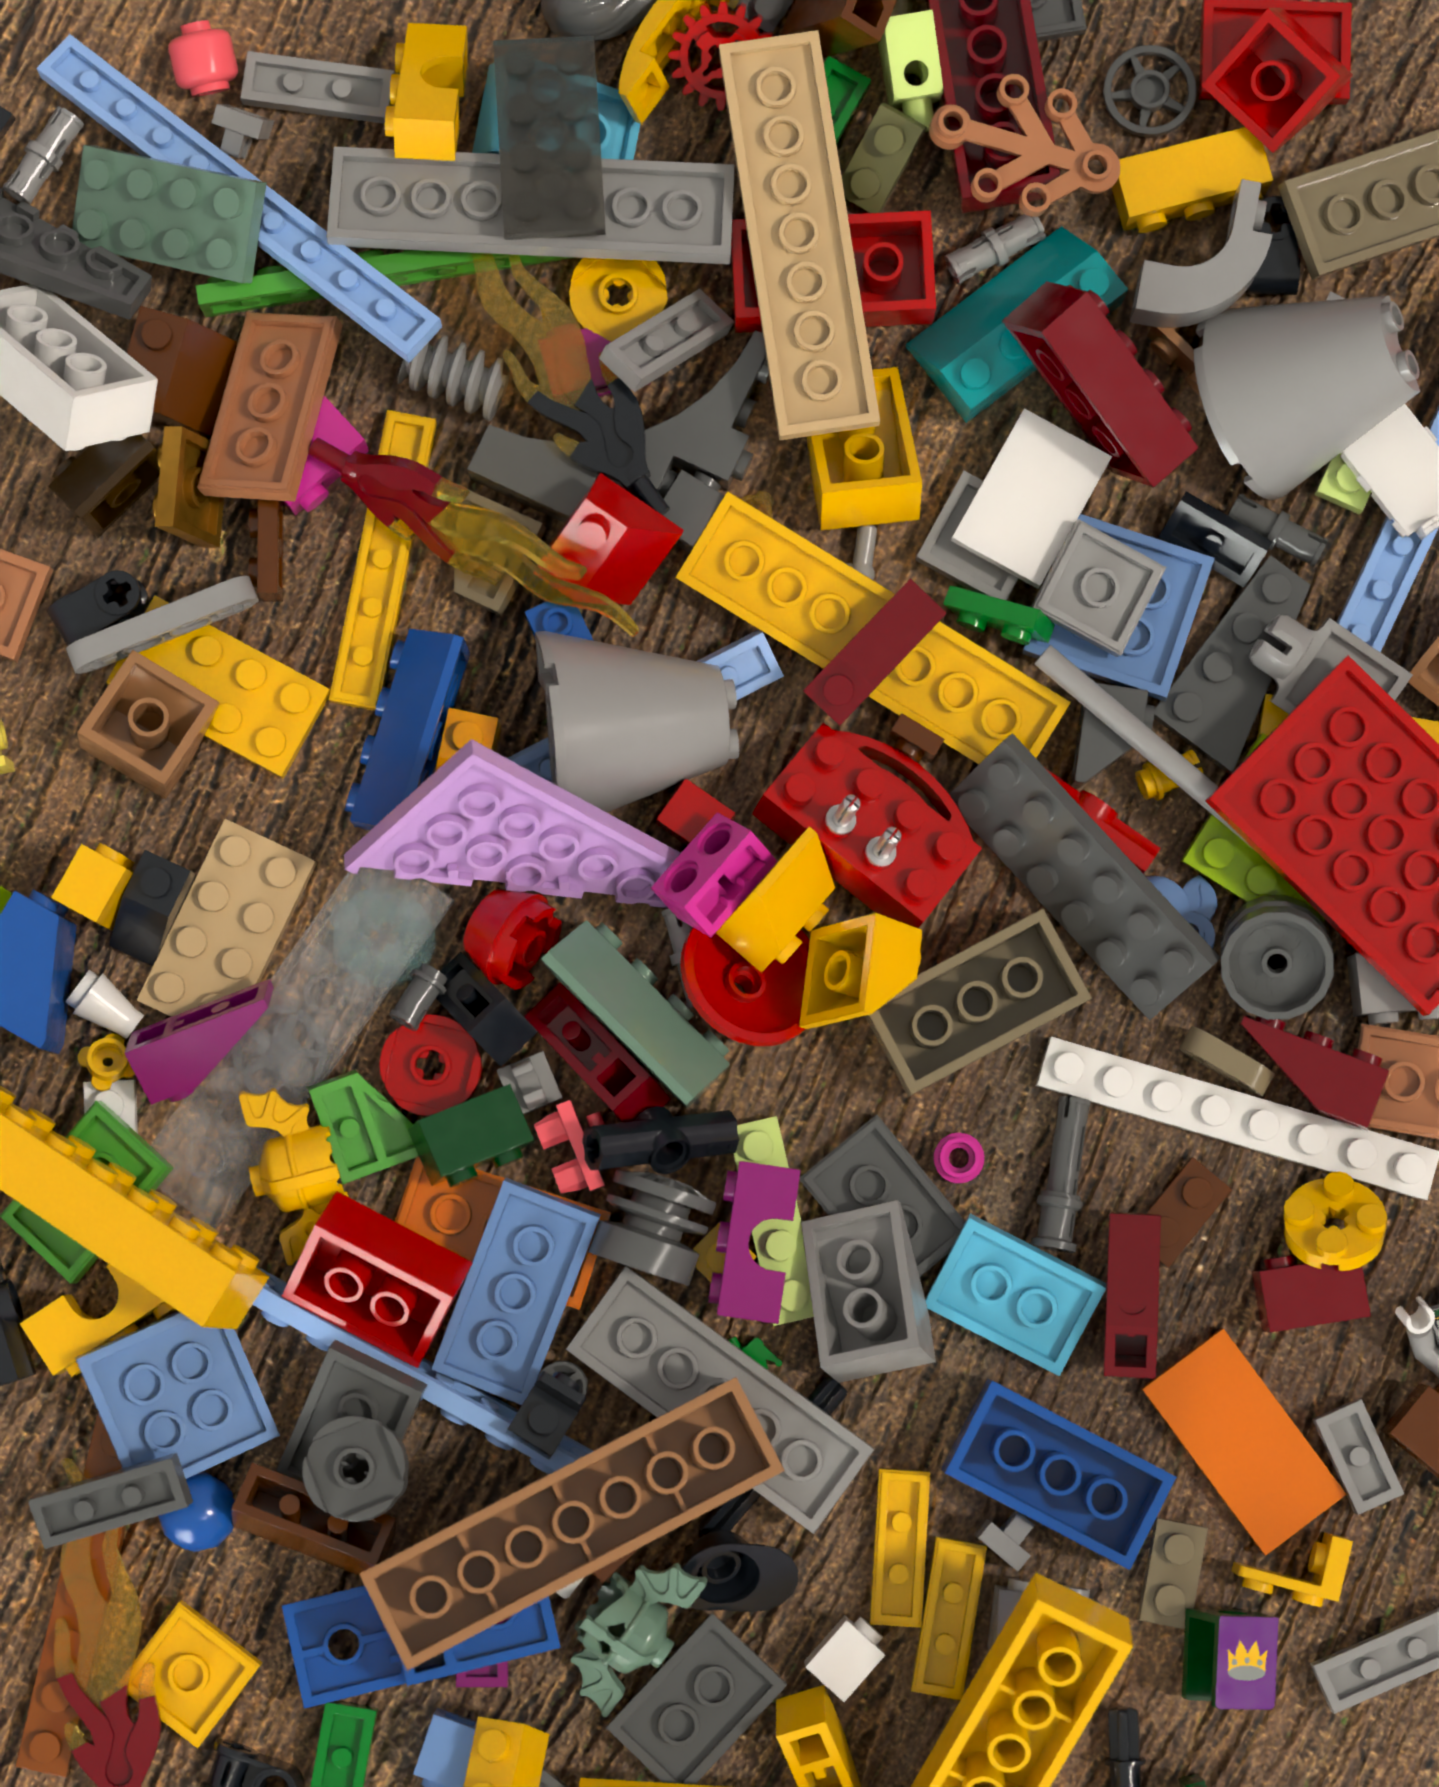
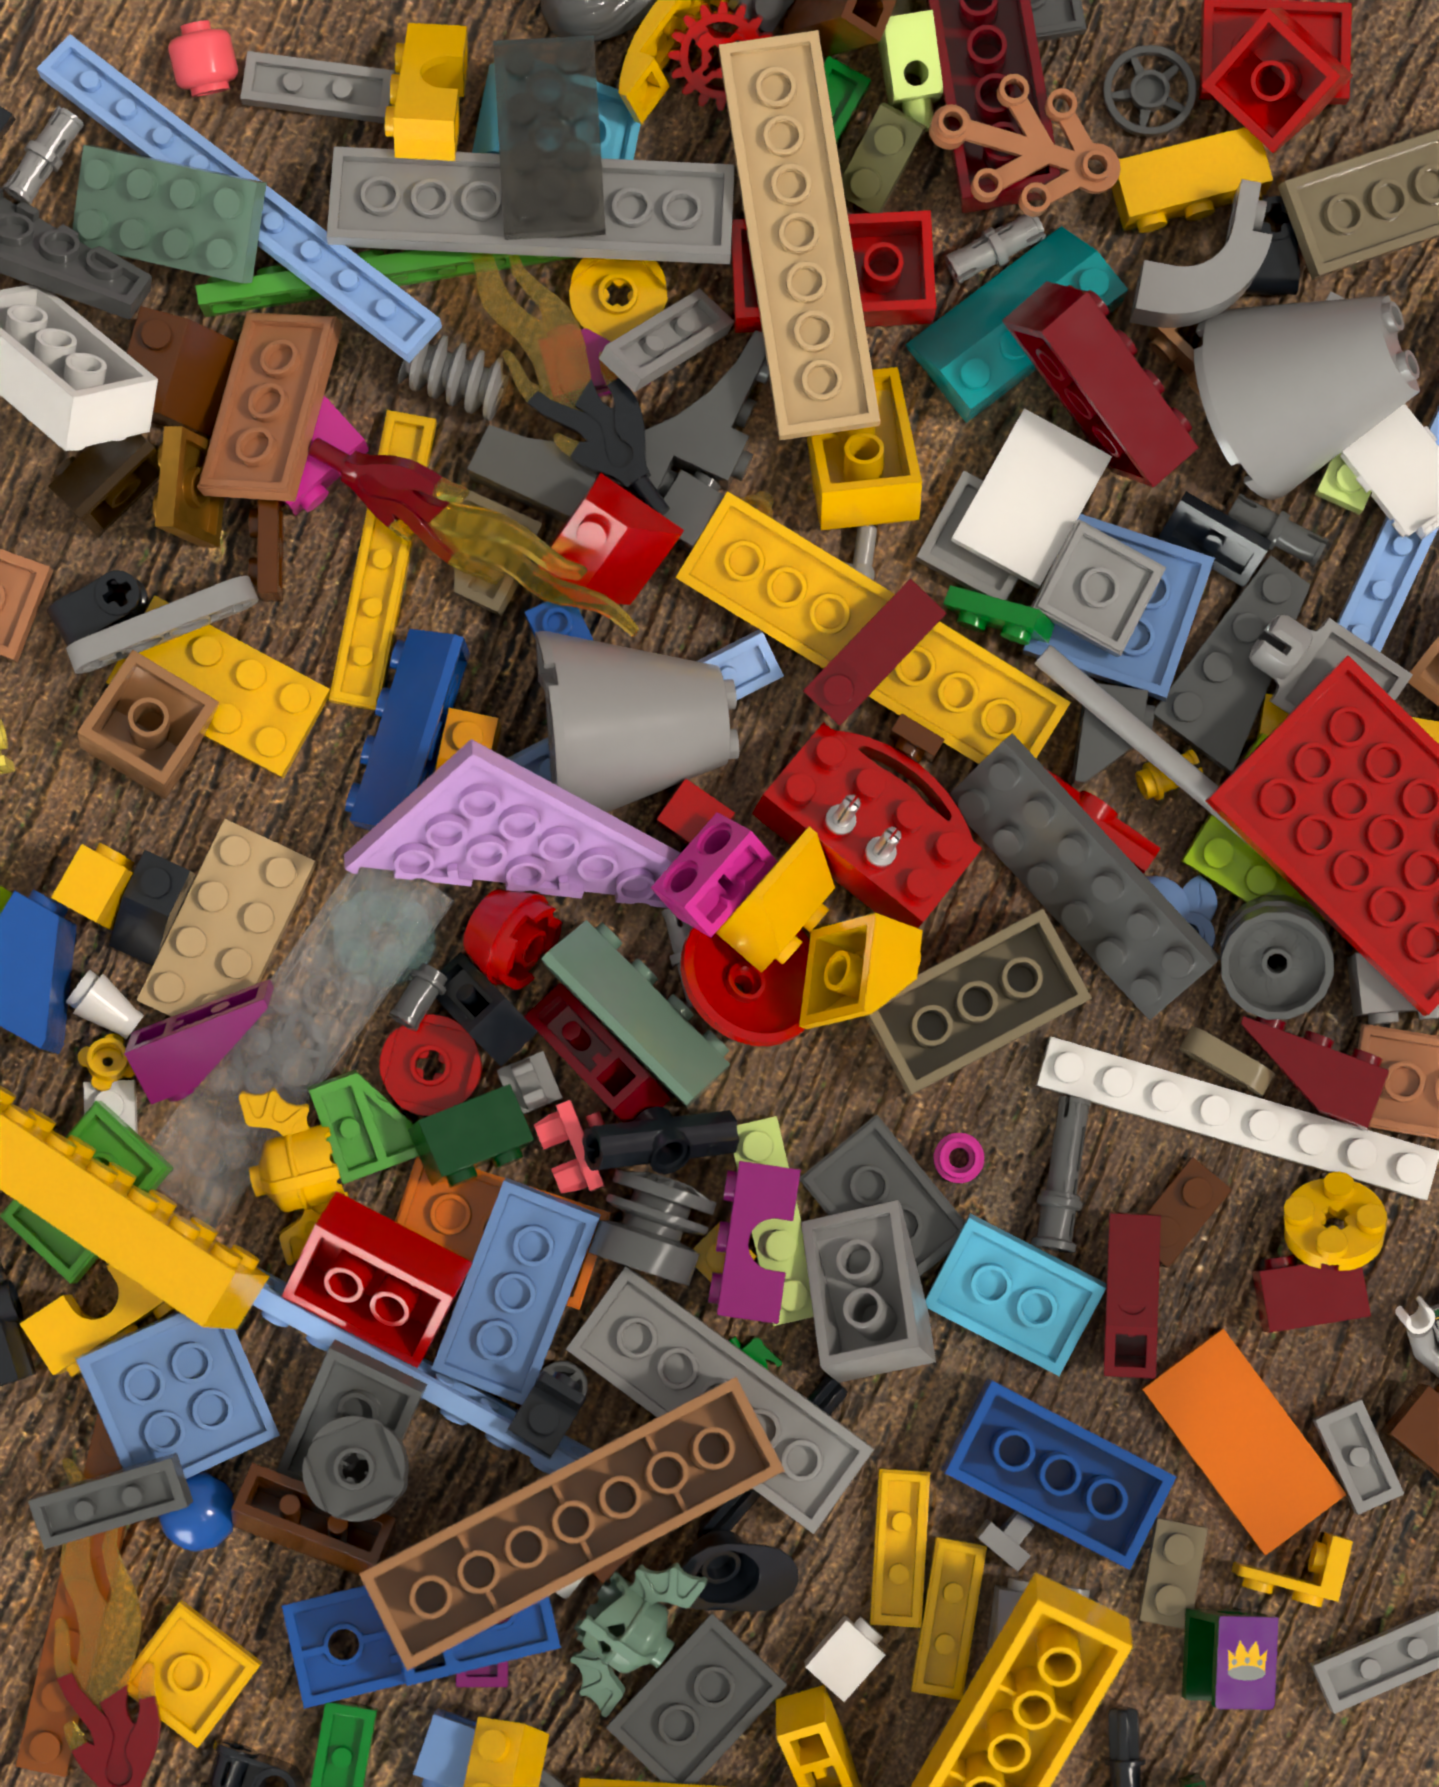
light grey tile [211,104,274,159] -> none

